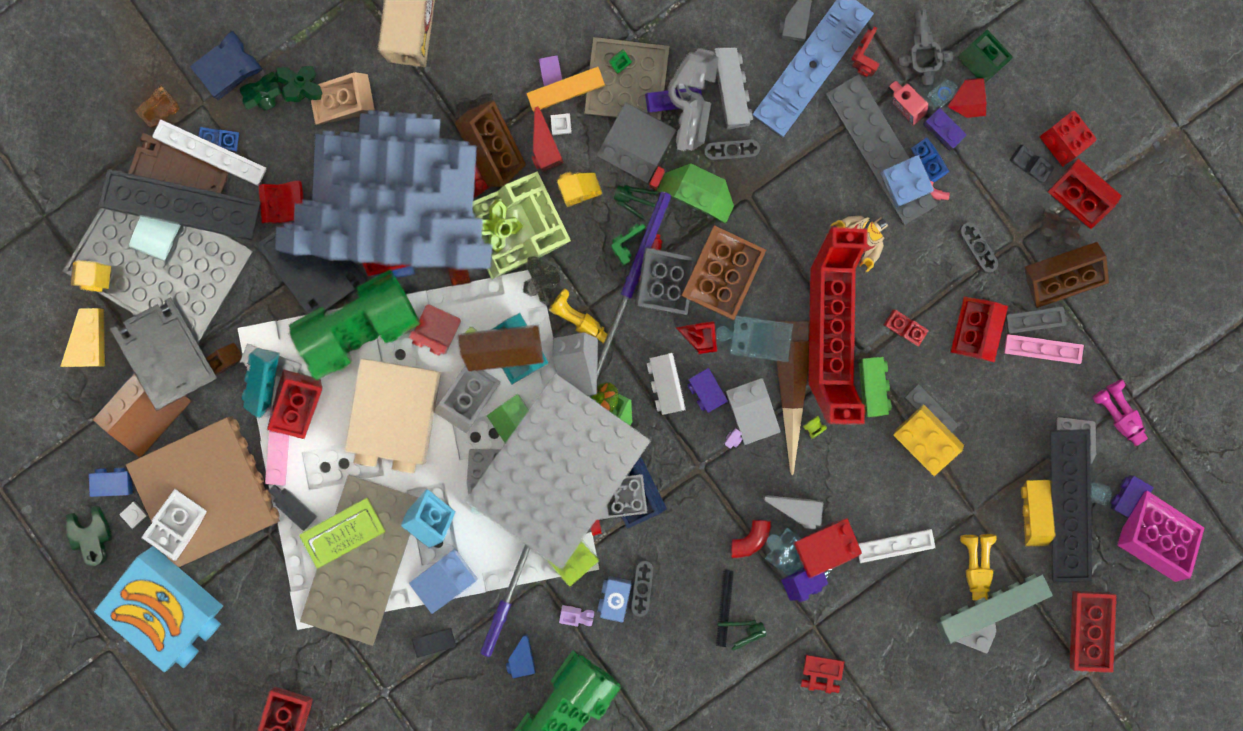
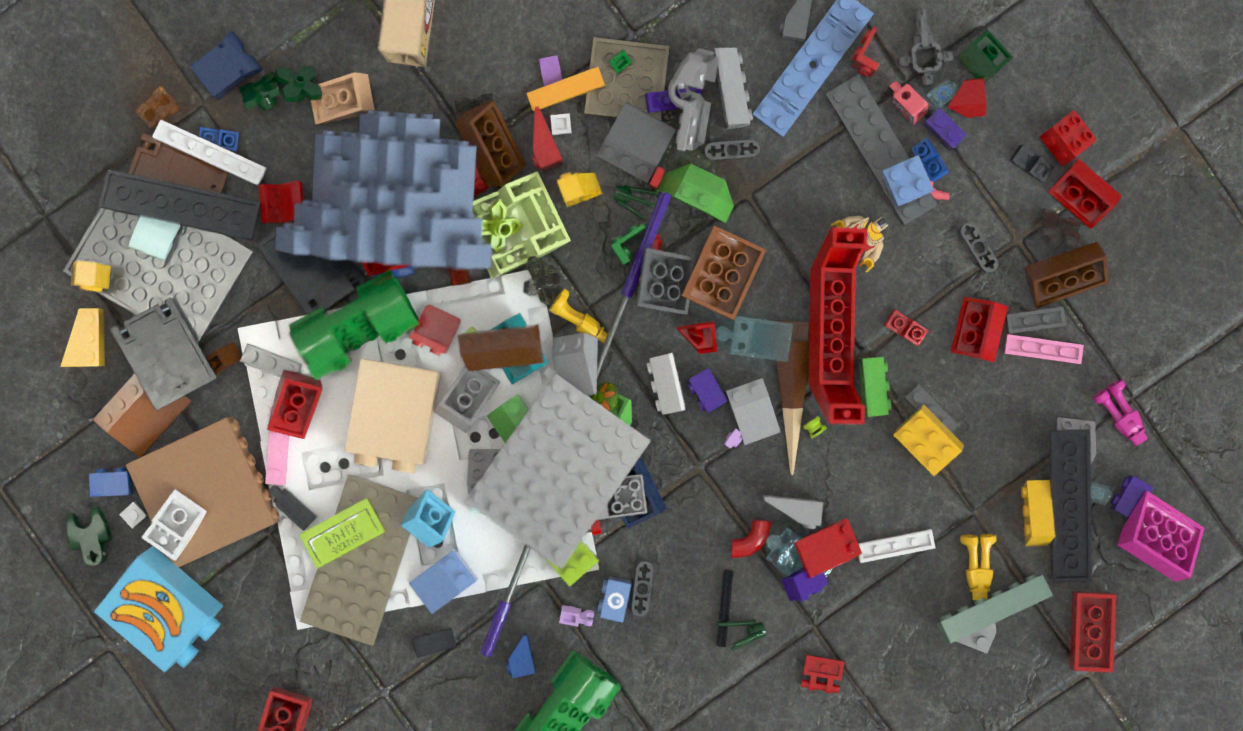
teal slope [242,348,280,418] -> none

